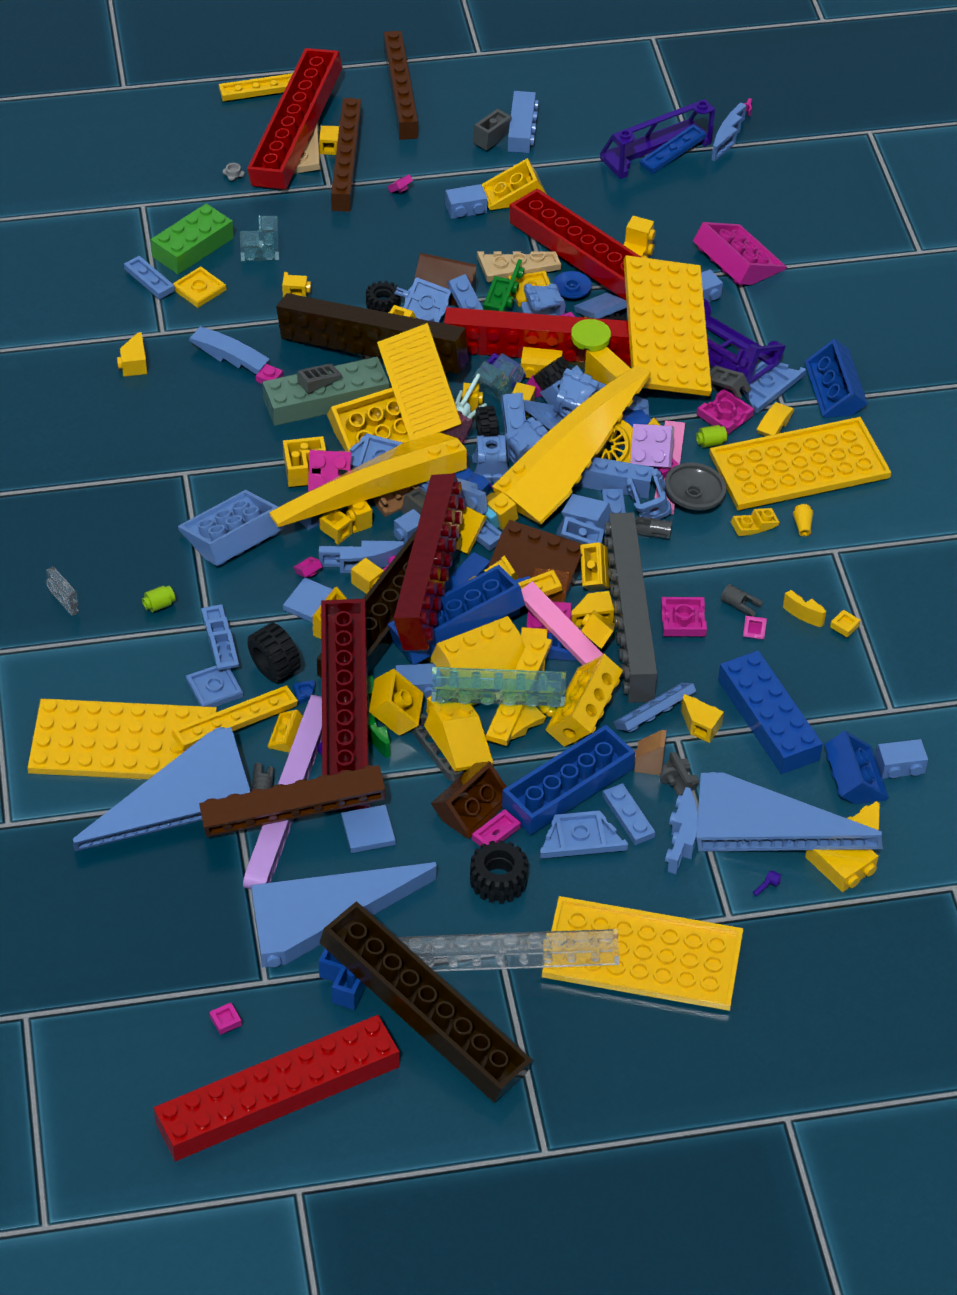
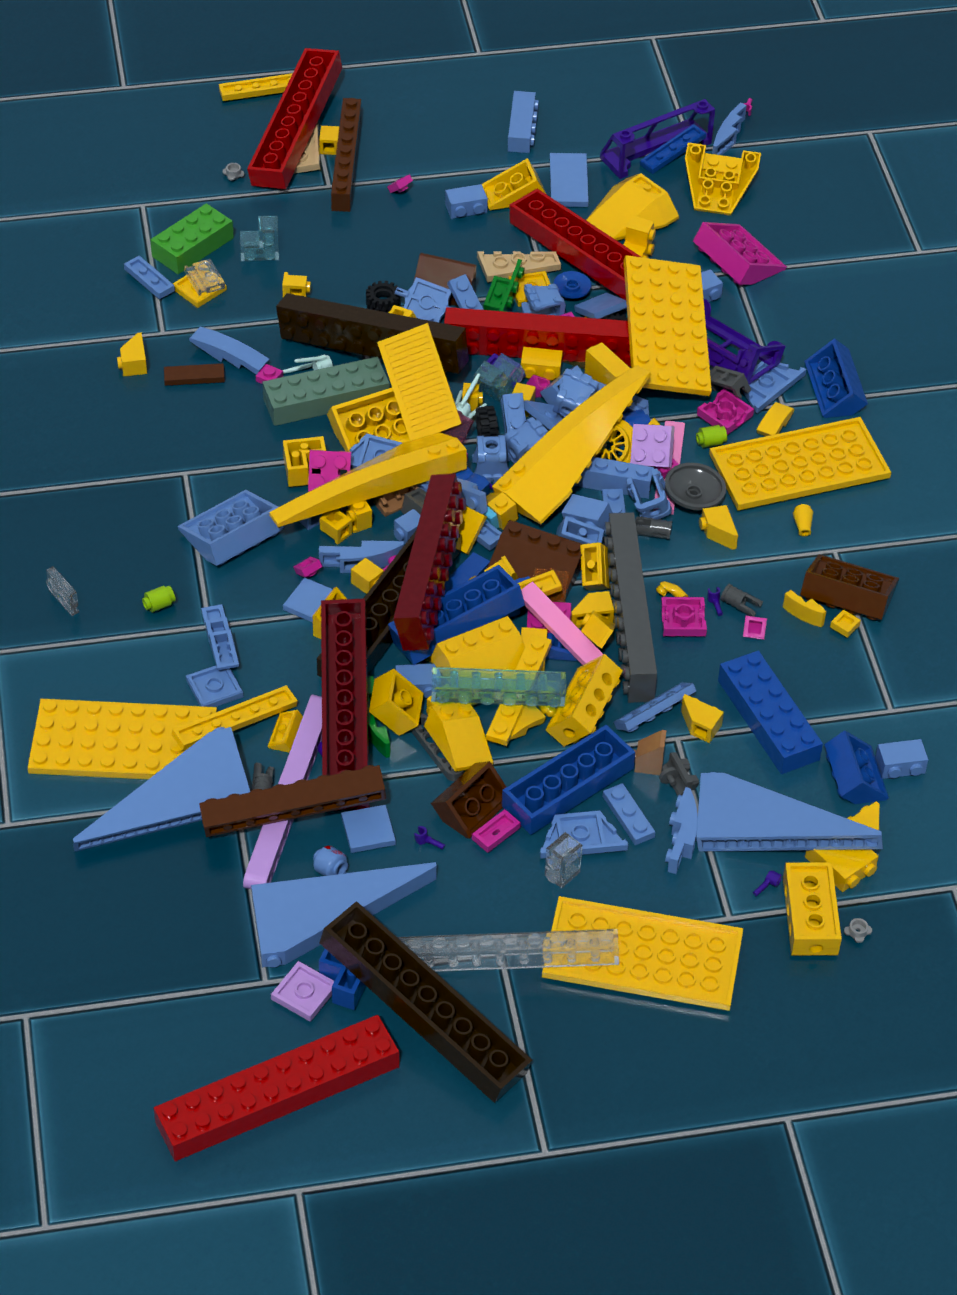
dark pink plate [209,1002,242,1035] -> none
black tyre [247,622,301,683] -> none
blue tile [293,680,315,705] -> none
dark grey slope [297,363,342,393] -> none
reddish brown brick [384,31,418,140] -> none
black tyre [470,840,528,904] -> none
dark grey slope [473,108,512,150] -> none
black tyre [533,356,572,390] -> none
lime tile [571,319,611,351] -> none
yellow slope [731,508,780,536] -> none
none -> reddish brown tile [164,363,225,386]
none -> clear plate [184,259,225,296]
none -> lavender plate [271,961,334,1022]
none -> light aqua plant [283,354,333,374]
none -> medium blue head [313,846,348,876]
none -> dark purple hand [414,826,445,850]
none -> clear brick [545,832,582,888]
none -> medium blue tile [550,153,589,207]
none -> yellow wedge [586,173,679,241]
none -> yellow arm [656,581,688,597]
none -> yellow wedge [685,143,761,215]
none -> yellow slope [699,505,738,550]
none -> dark purple hand [707,587,723,616]
none -> yellow brick [783,862,842,956]
none -> reddish brown slope [800,554,899,620]
none -> light grey plate [844,918,872,943]

